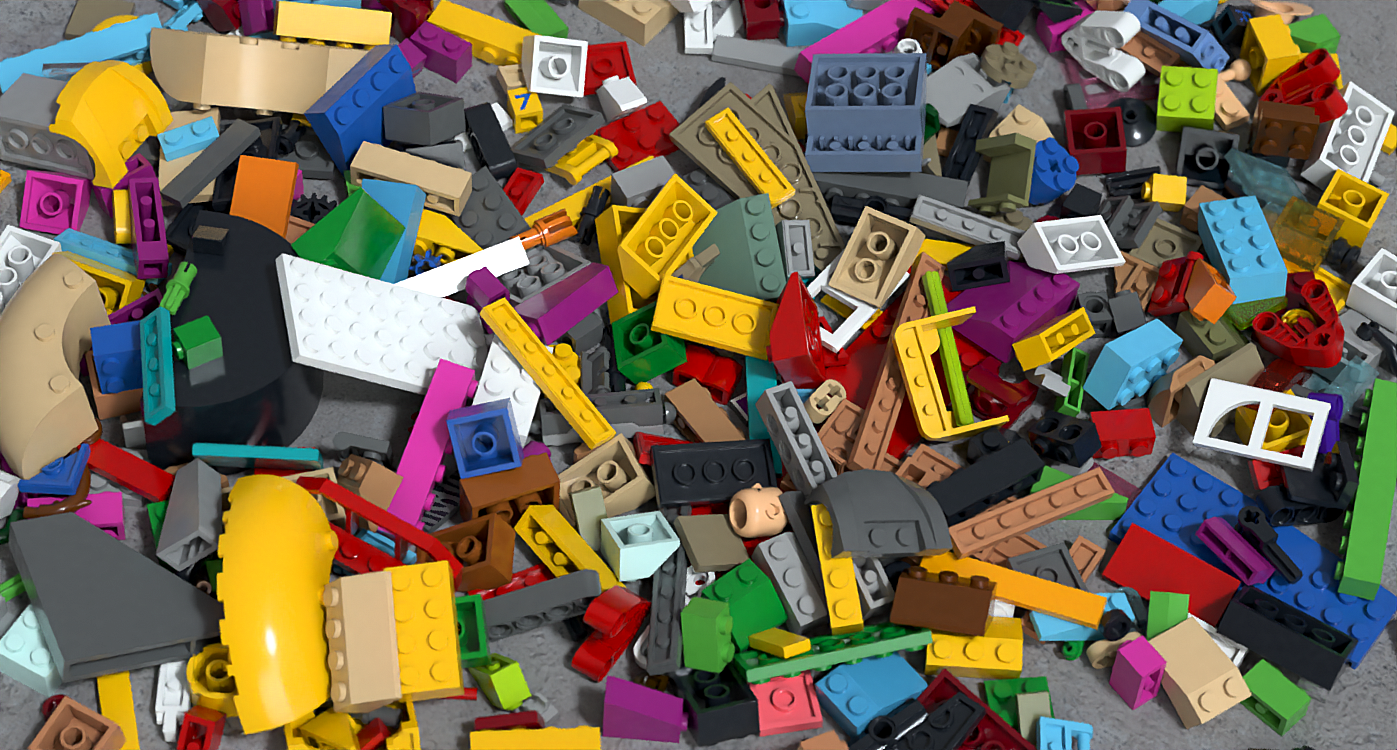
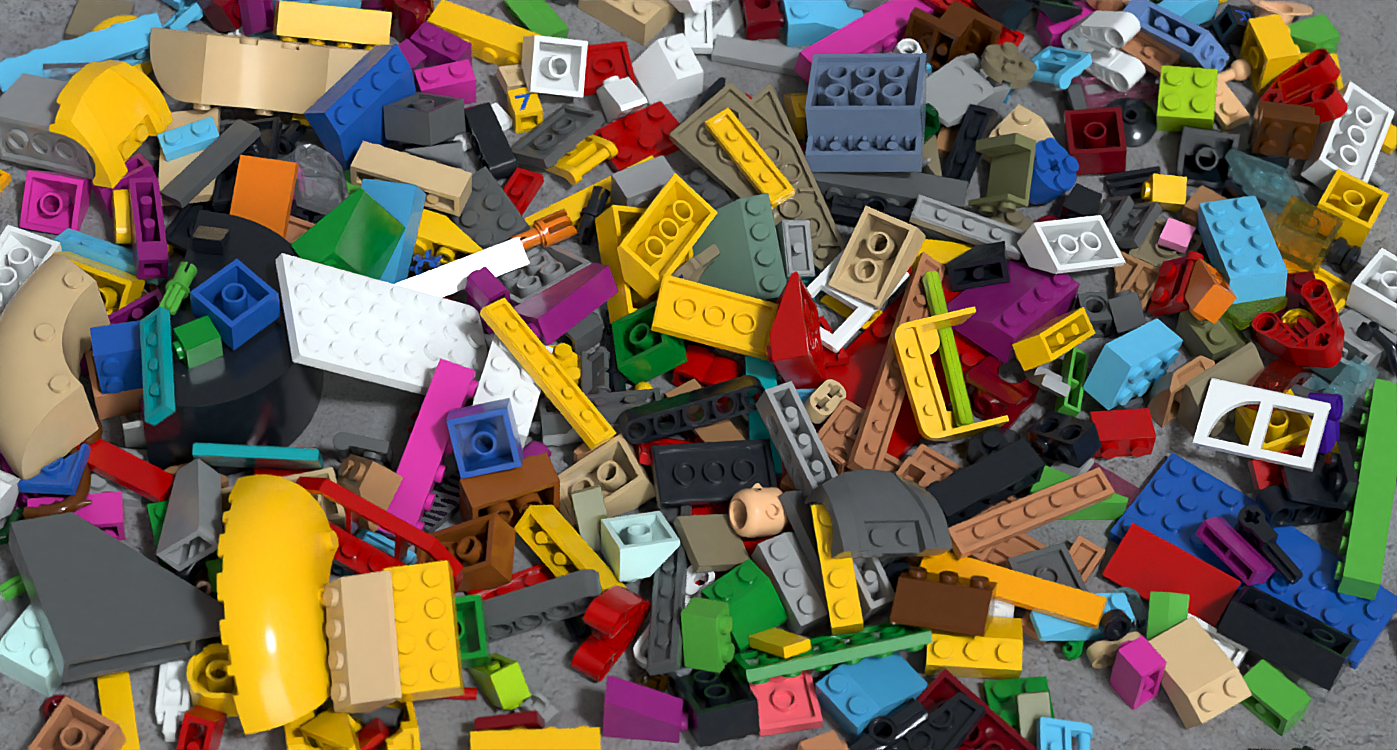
none -> blue brick [190,259,280,350]
none -> clear tile [289,144,349,215]
none -> dark pink brick [414,59,476,104]
none -> black beam [619,375,765,444]
none -> white slope [632,33,704,105]
none -> medium azure plate [1030,46,1092,89]
none -> bright pink tile [1158,218,1196,254]

